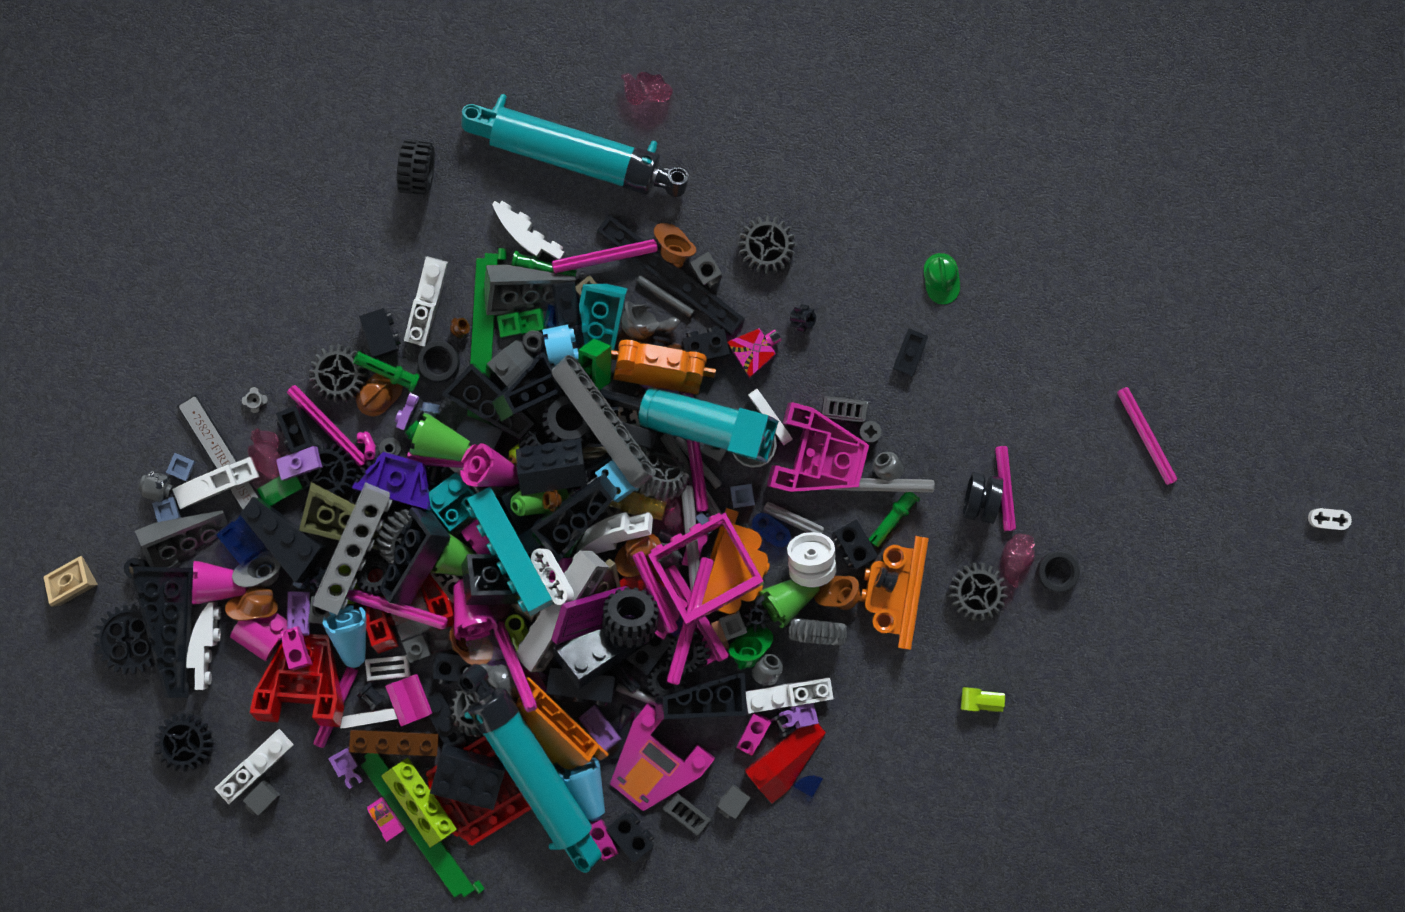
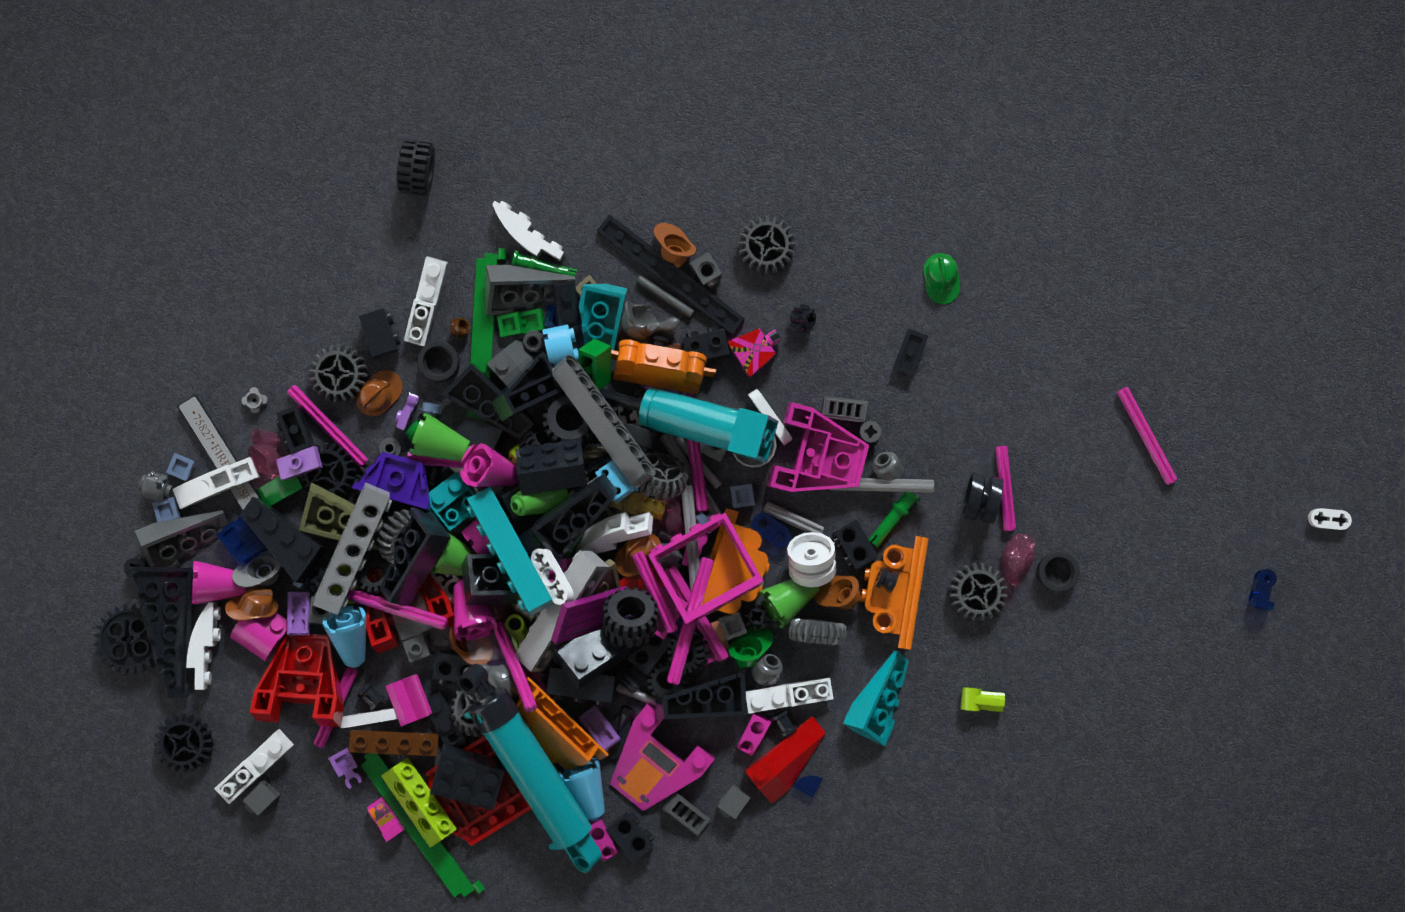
tan slope [44,556,98,607] -> none
dark pink leg [281,626,313,670] -> none
green pin [353,351,419,392] -> none
dark pink arm [357,431,376,460] -> none
white tile [365,655,411,681] -> none
teal piece [461,94,689,197] -> none
reddish brown plate [543,490,561,511] -> none
dark pink axle [552,239,658,273] -> none
clear pink hair [621,72,673,105] -> none
medium lavender plate [779,703,819,729] -> none
none -> teal wedge [843,650,909,746]
none -> clear blue leg [1247,569,1277,611]

